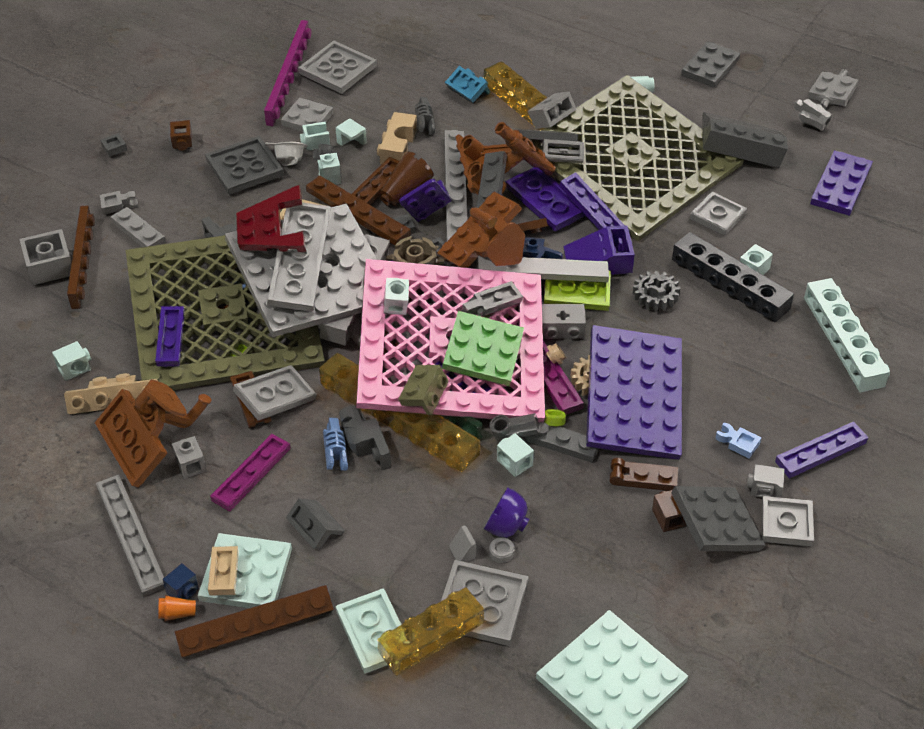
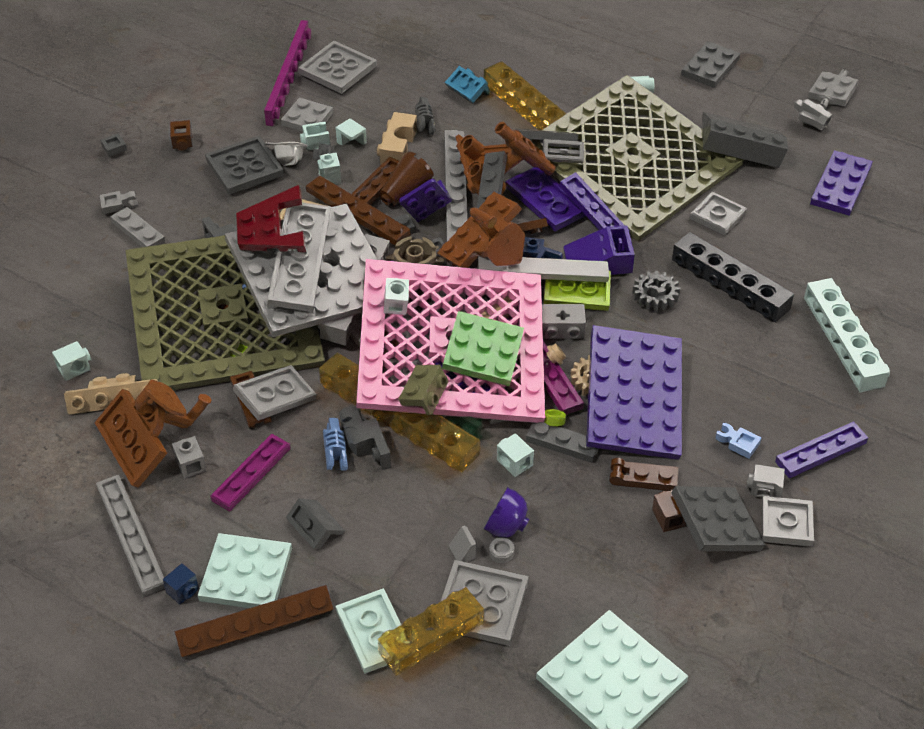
light grey brick [20,229,72,285] -> none
reddish brown plate [67,206,95,309] -> none
dark purple plate [155,306,185,366] -> none
orange cone [158,595,196,621] -> none
tan plate [208,546,239,596] -> none
hinge [461,281,523,316] -> none
dark grey piece [490,413,540,443] -> none
light grey brick [528,92,577,129] -> none
light aqua brick [740,244,773,275] -> none

